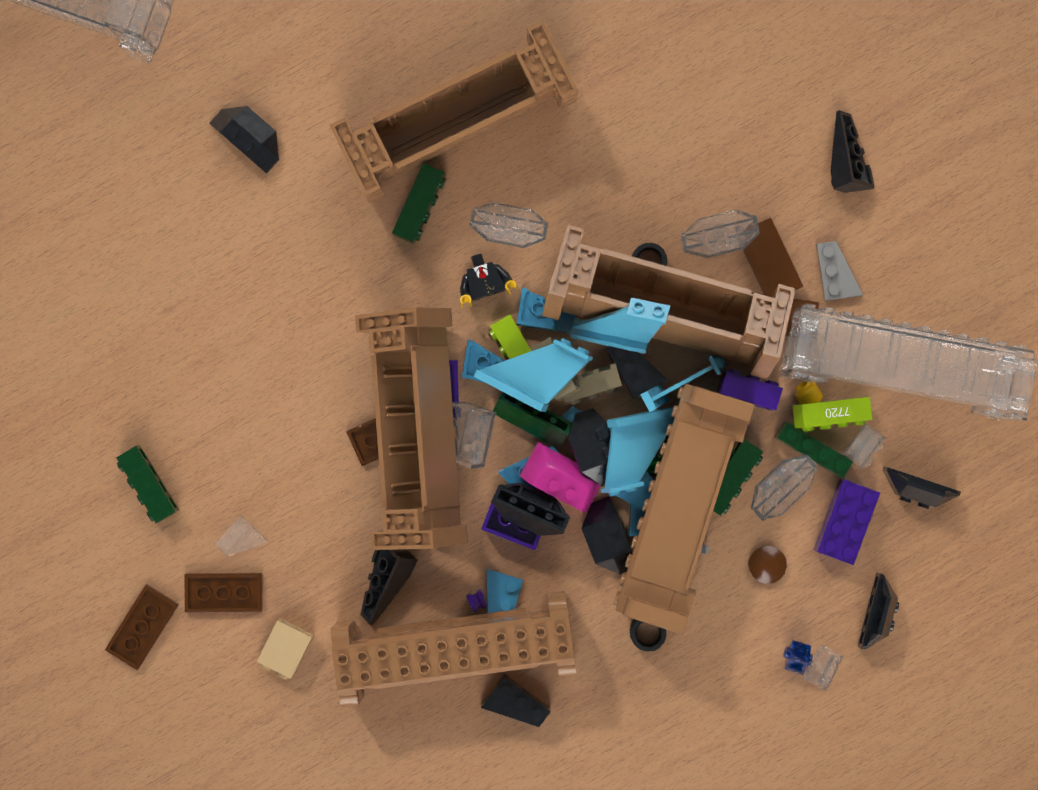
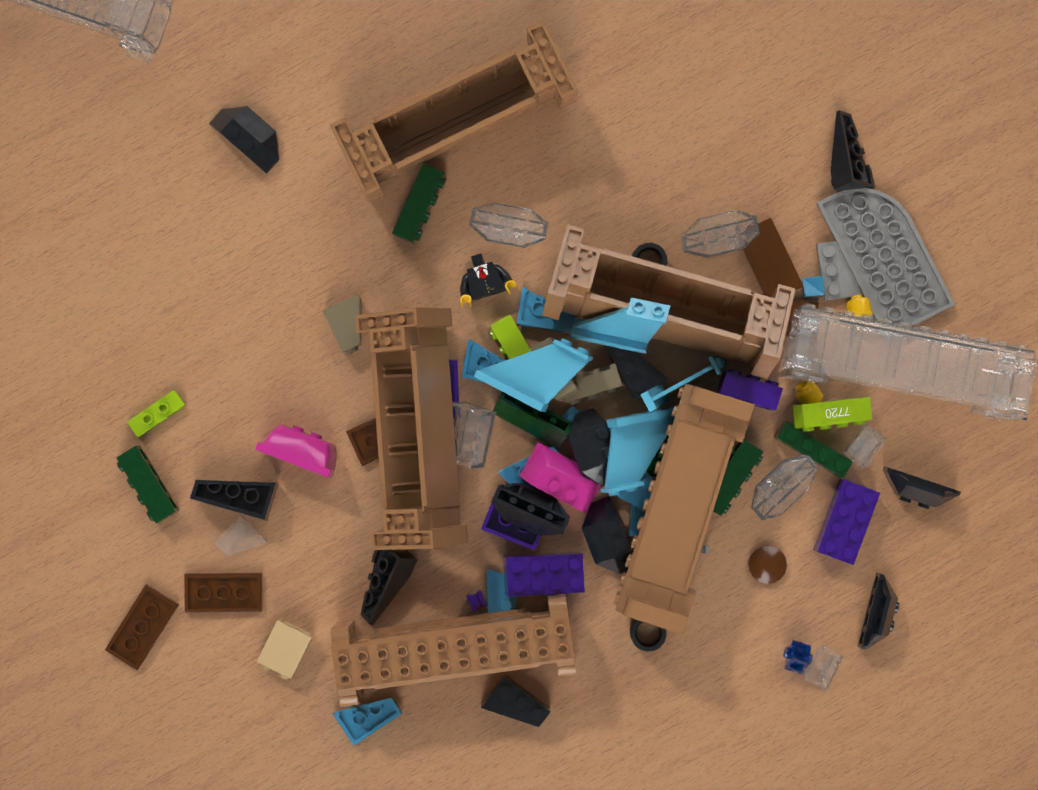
none -> lime plate [127,389,186,438]
none -> black wedge [190,480,278,521]
none -> dark pink windscreen [255,424,337,477]
none -> dark tan slope [323,294,362,355]
none -> dark azure wing [333,696,402,745]
none -> dark purple brick [503,552,585,597]
none -> dark azure slope [802,276,824,297]
none -> light grey plate [816,188,955,339]
none -> yellow head [846,294,873,324]

